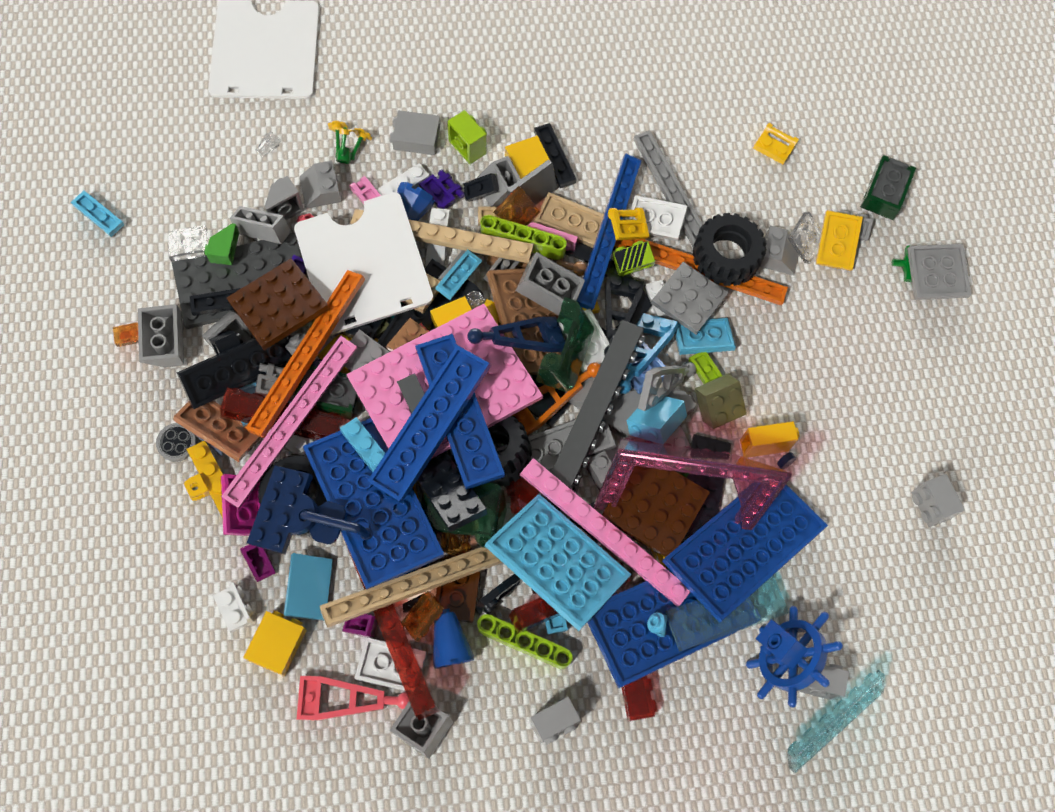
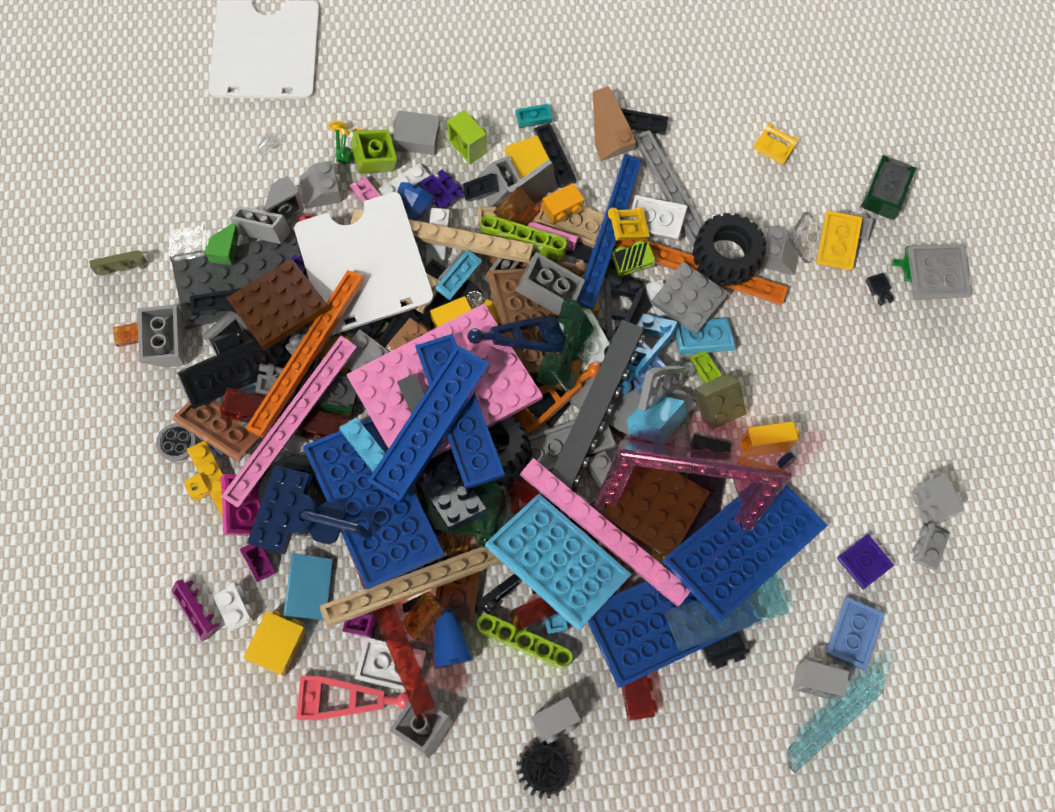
medium azure plate [71,191,124,237] -> none
medium azure plate [647,613,667,637] -> none
blue piece [746,606,843,708] -> none
none -> olive plate [89,250,148,275]
none -> magenta plate [171,579,220,641]
none -> lime brick [351,129,397,174]
none -> teal plate [515,103,553,128]
none -> black gear [516,740,574,799]
none -> light orange brick [541,183,585,224]
none -> medium nougat wedge [592,86,636,161]
none -> black plate [620,108,668,135]
none -> black bracket [701,631,750,670]
none -> medium blue plate [825,597,885,671]
none -> dark purple plate [837,534,895,590]
none -> black plate [865,273,894,306]
none -> light grey bracket [912,522,950,571]

